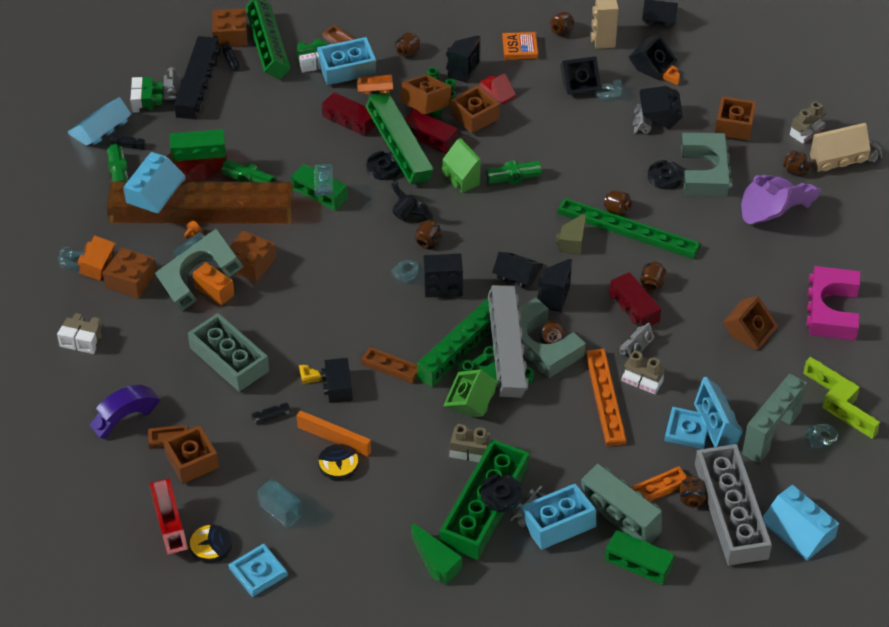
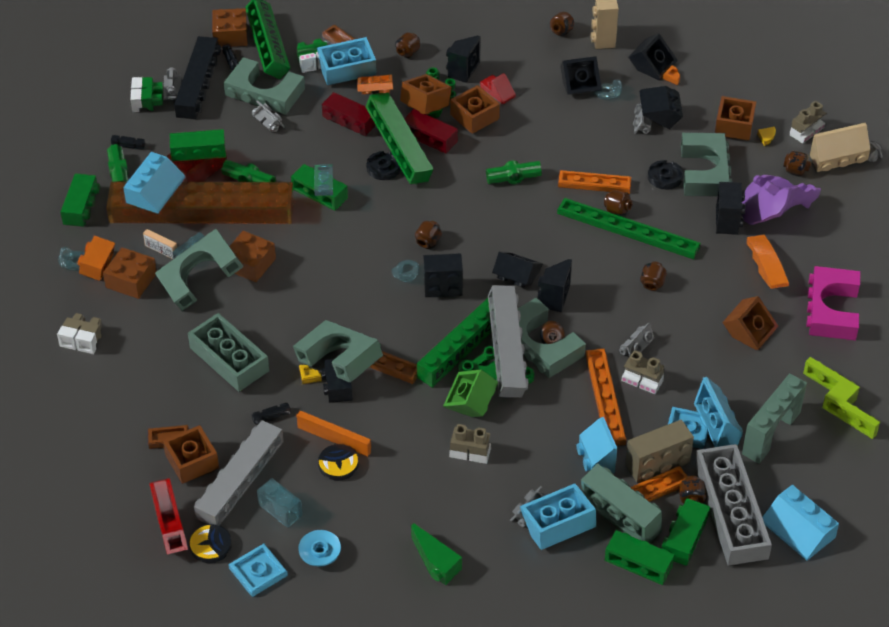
medium azure slope [67,97,132,146] -> none
dark purple arch [90,385,161,439] -> none
orange tile [184,221,203,239] -> none
orange brick [193,262,235,306] -> none
black piece [391,180,433,221] -> none
green brick [440,439,530,560] -> none
bright green slope [442,138,481,193] -> none
black tile [480,474,522,512] -> none
orange tile [502,32,538,60] -> none
olive slope [556,215,586,254] -> none
dark red brick [609,272,661,327] -> none
black slope [642,0,678,27] -> none
clear light blue piece [805,424,839,449] -> none
none -> green brick [60,173,100,227]
none -> tile [143,229,178,259]
none -> light grey brick [194,420,284,526]
none -> sand green arch [224,57,305,115]
none -> light grey hinge [252,101,285,132]
none -> sand green arch [293,320,383,383]
none -> medium azure dish [298,530,341,567]
none -> orange tile [558,170,631,194]
none -> medium azure slope [576,417,617,473]
none -> dark tan brick [625,419,694,483]
none -> green brick [662,498,710,566]
none -> black brick [716,182,745,235]
none -> orange slope [747,235,789,289]
none -> yellow tile [757,126,776,146]

